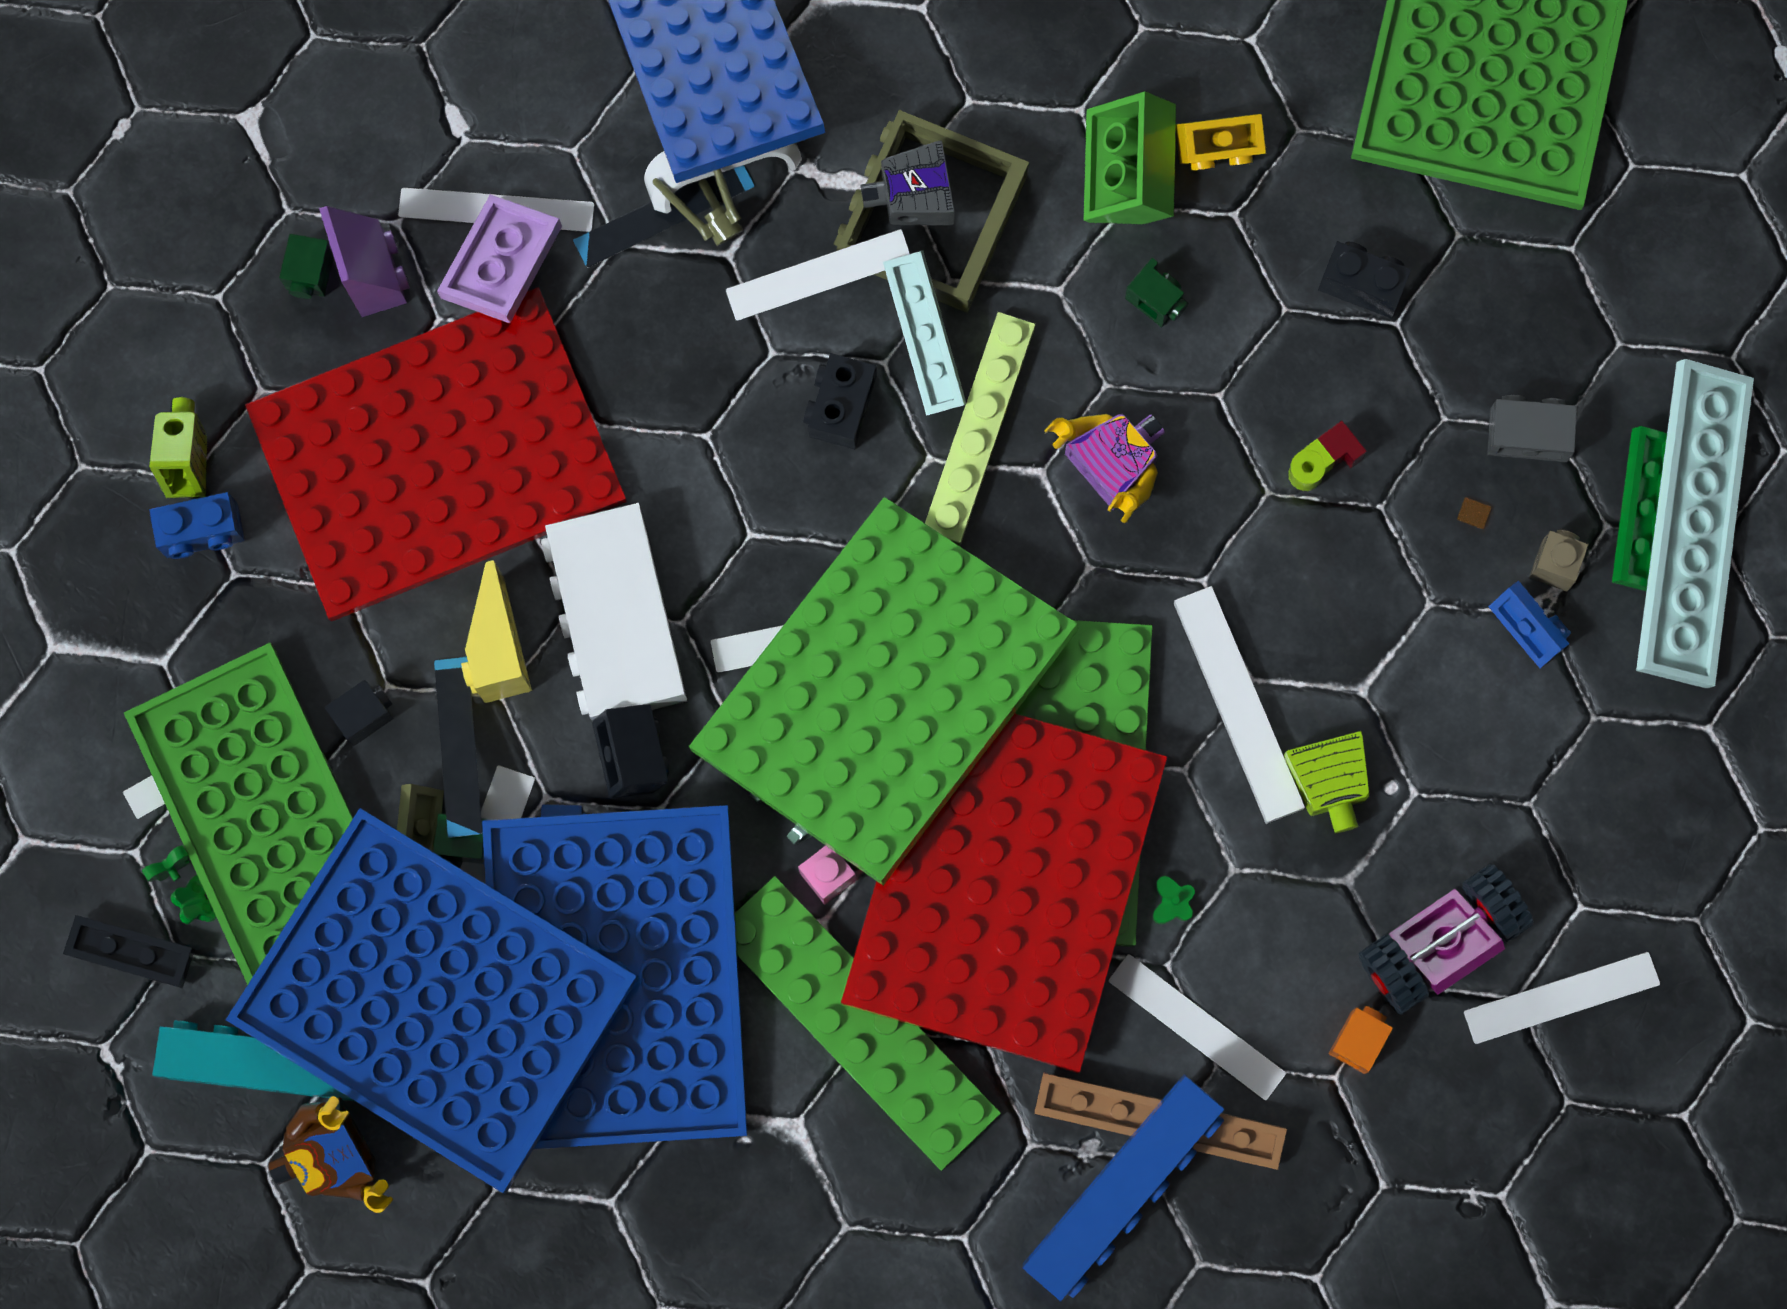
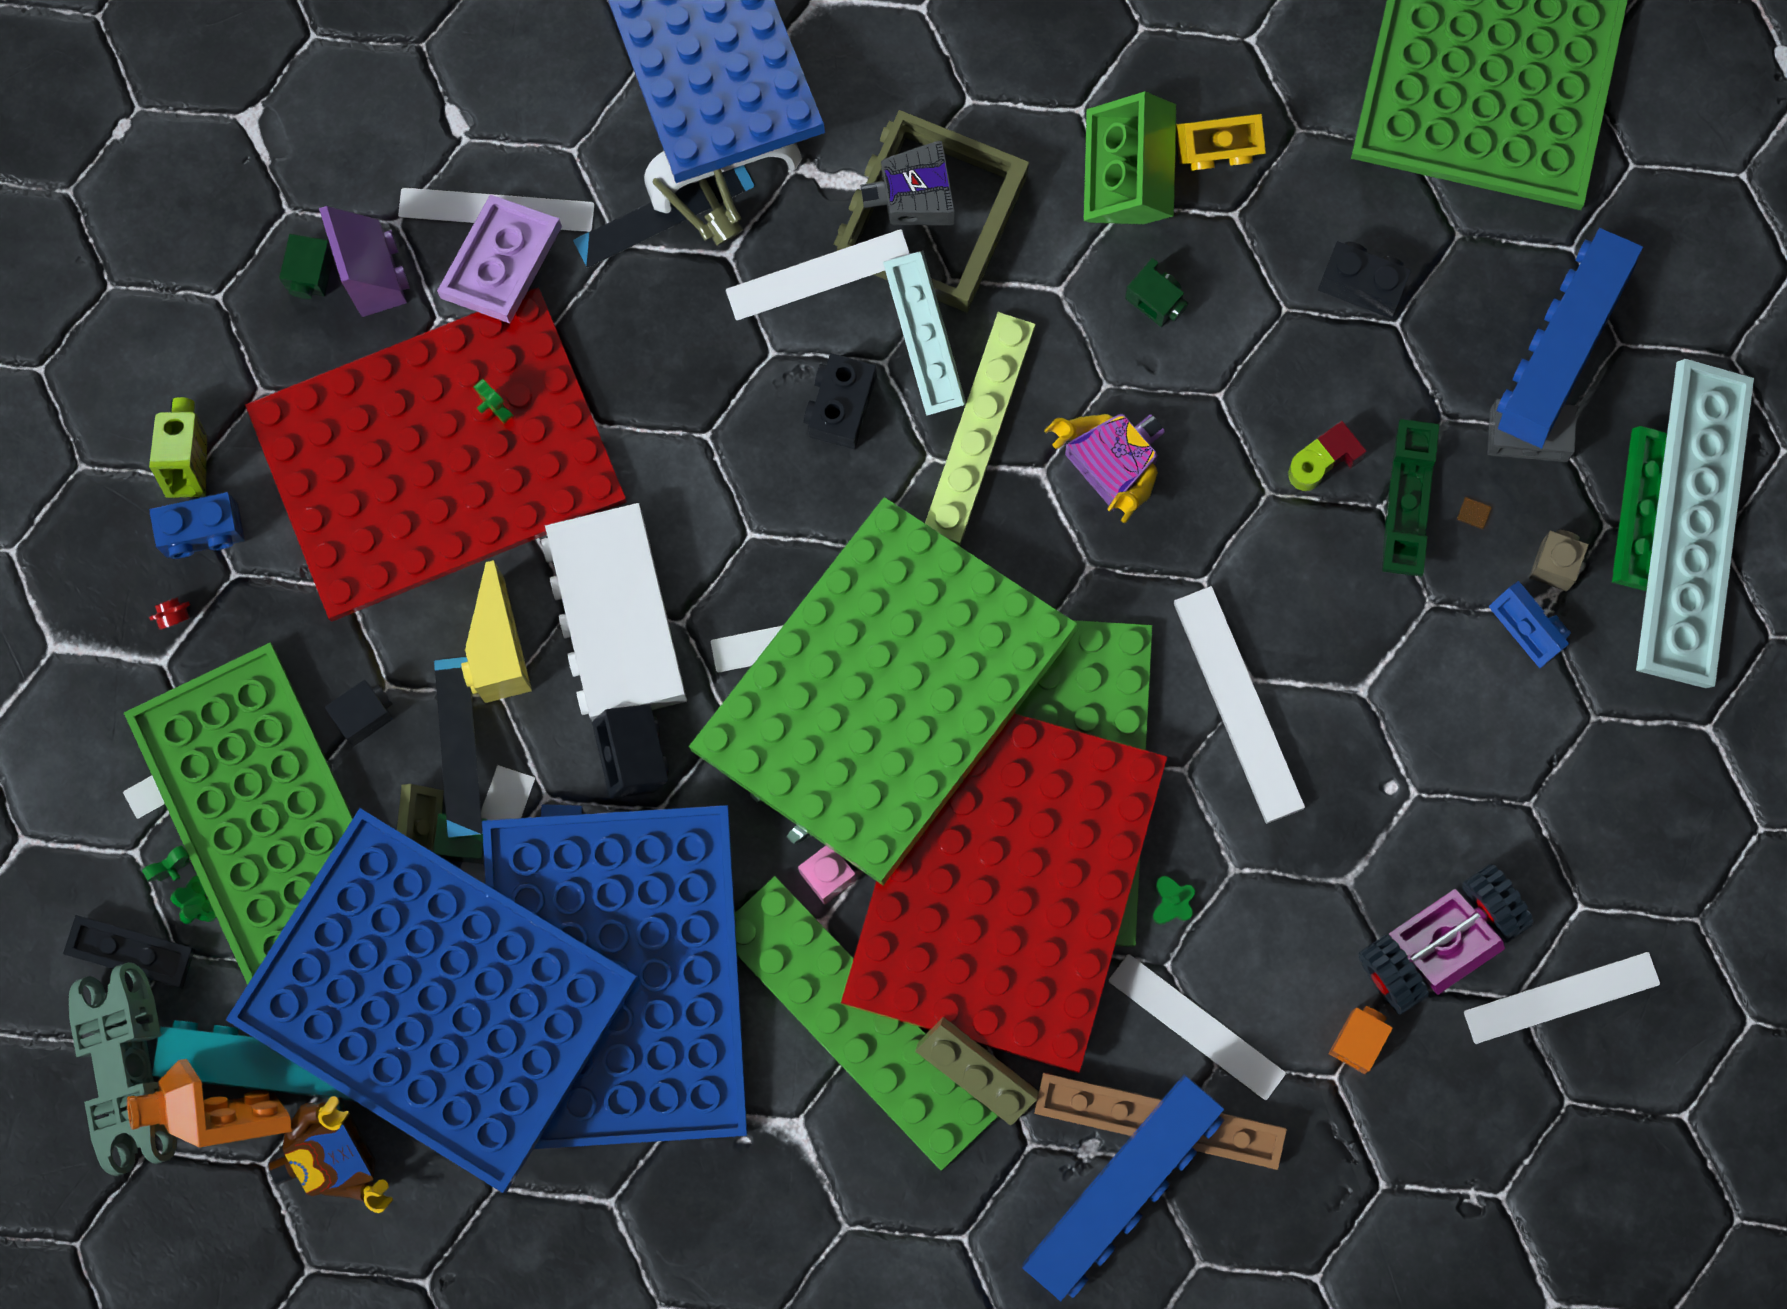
lime torso [1284,731,1369,833] -> none
none -> sand green piece [69,962,178,1176]
none -> orange plate [127,1059,292,1147]
none -> red plate [149,597,190,630]
none -> green piece [473,379,514,424]
none -> olive plate [915,1017,1039,1125]
none -> dark green slope [1382,419,1440,577]
none -> blue brick [1496,228,1643,449]

